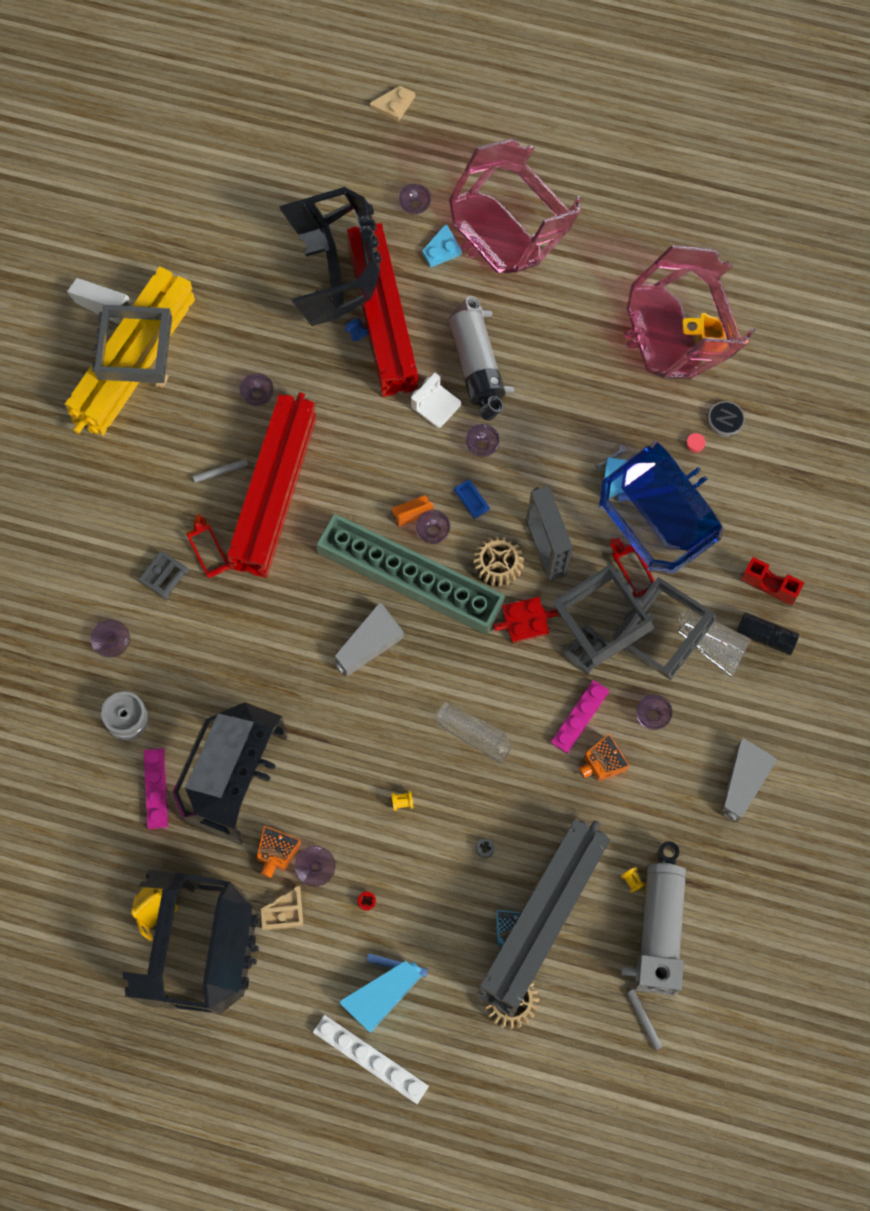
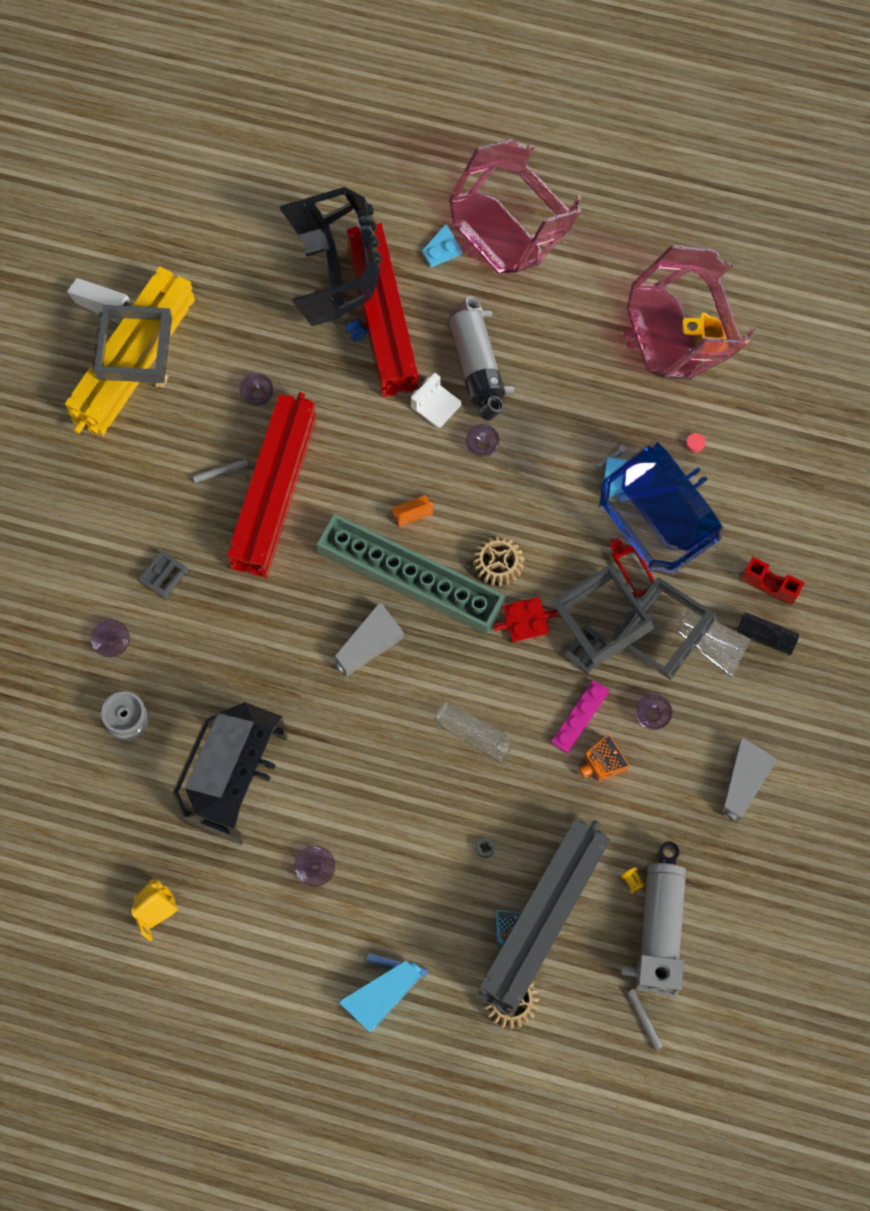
black windscreen [123,870,259,1014] -> none
dark pink plate [144,748,169,829] -> none
red sword [186,514,230,578] -> none
torso [257,826,301,878] -> none
tan wing [261,886,304,931] -> none
white plate [313,1015,429,1105] -> none
red bush [358,891,376,911] -> none
tan wing [370,86,415,122] -> none
yellow bush [391,791,413,811] -> none
piece [399,184,431,214] -> none
piece [416,510,450,544] -> none
blue tile [454,479,490,519] -> none
dark grey window [526,486,573,581] -> none
black tile [707,401,745,437] -> none

